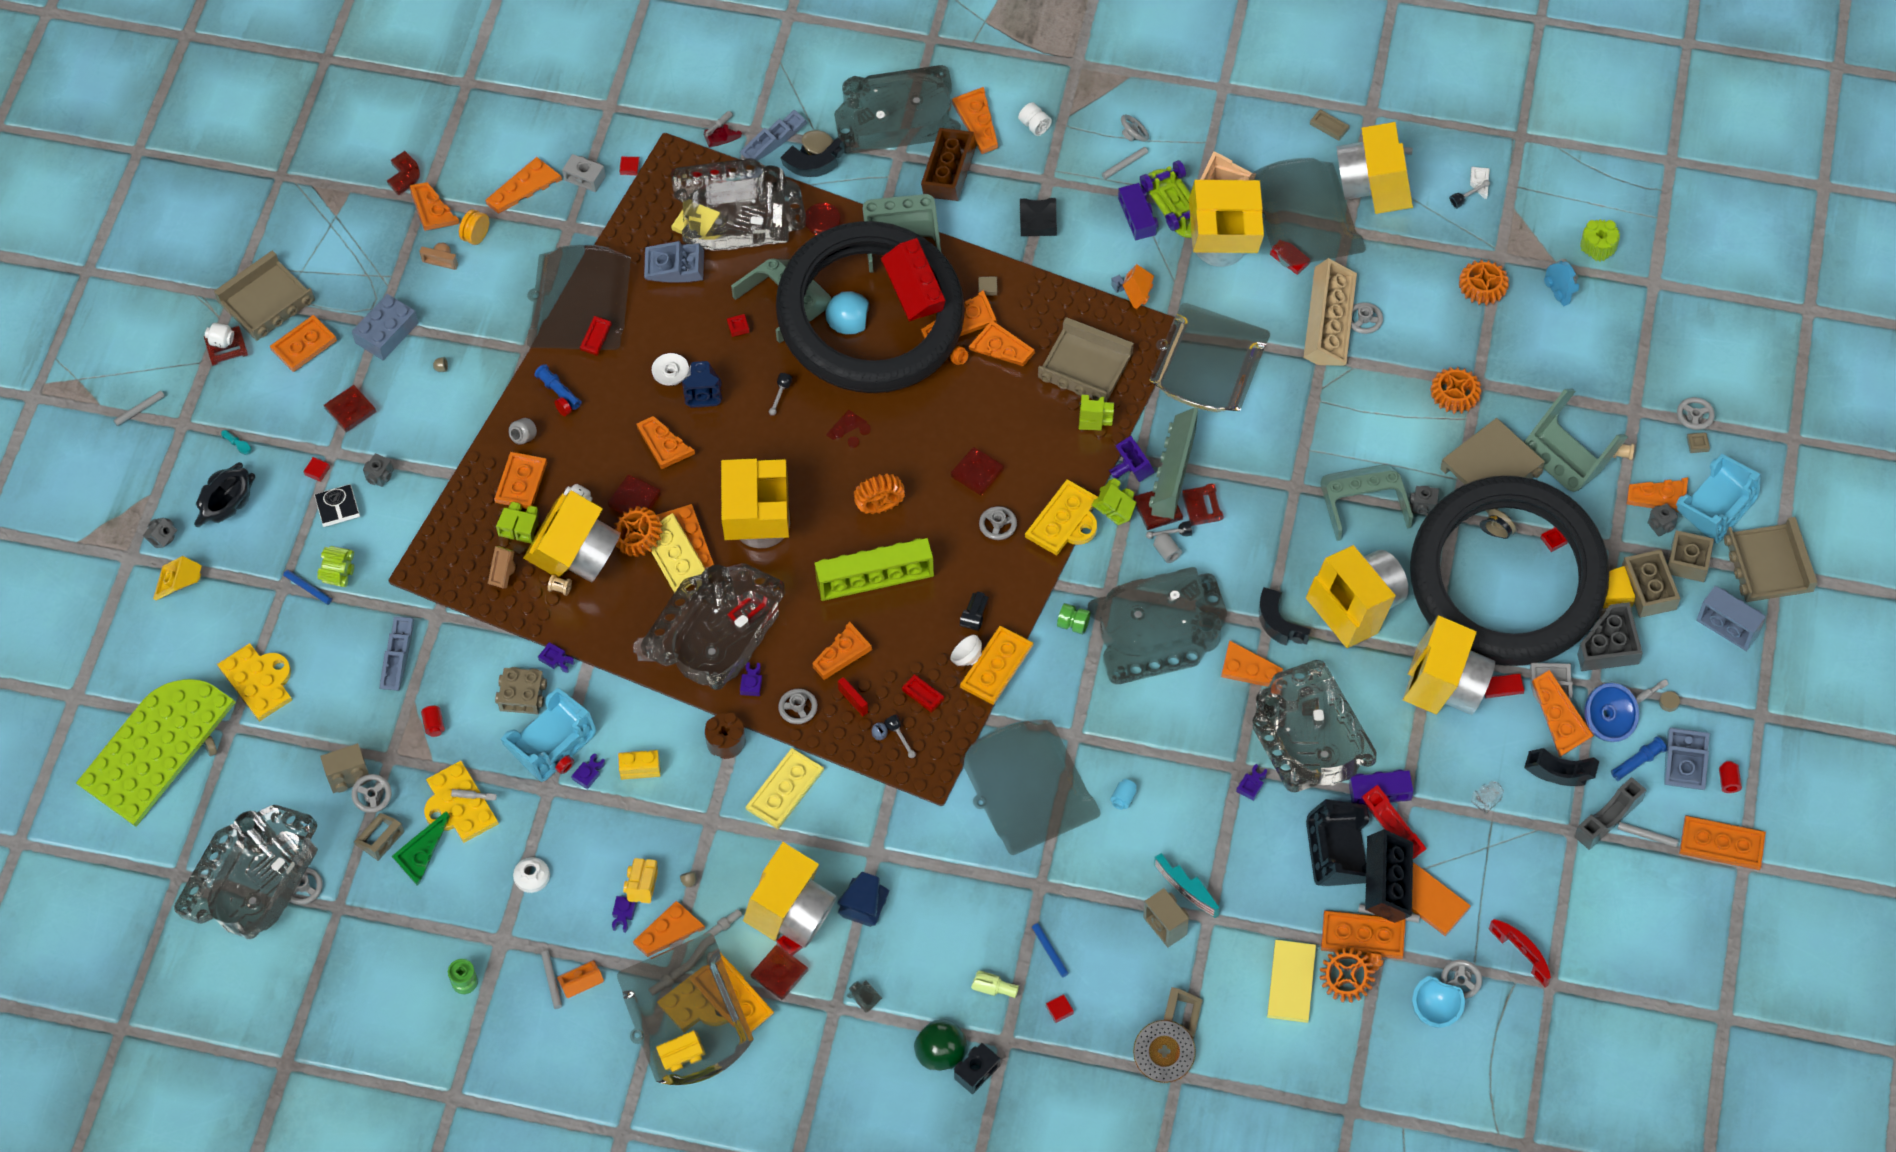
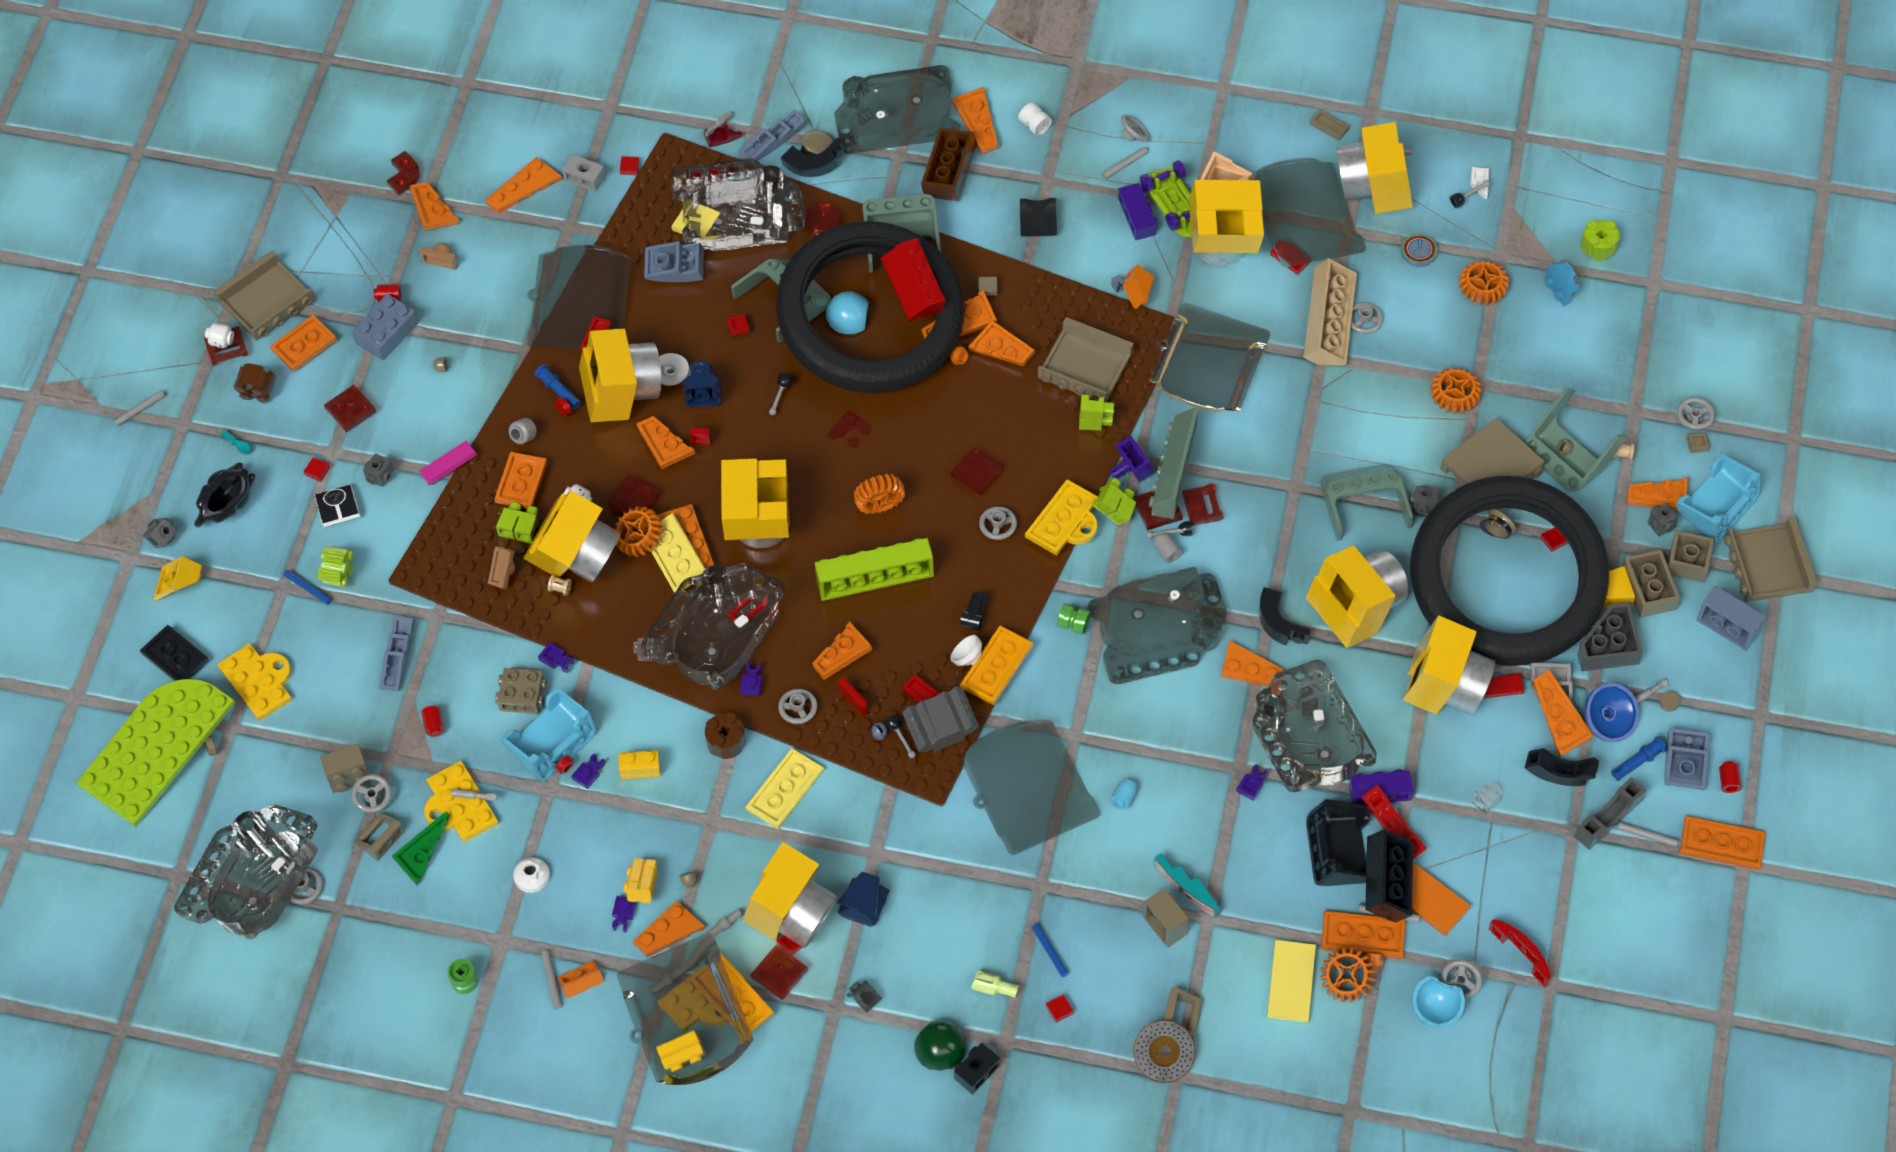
light orange head [459,209,489,245] -> none
none -> black plate [139,625,209,681]
none -> reddish brown brick [234,363,276,403]
none -> red brick [373,284,401,303]
none -> dark pink tile [419,440,476,486]
none -> yellow piece [579,329,661,422]
none -> red tile [690,428,711,445]
none -> dark grey slope [902,687,979,752]
none -> tile [1401,234,1438,267]
none -> dark tan hinge [1557,439,1574,455]

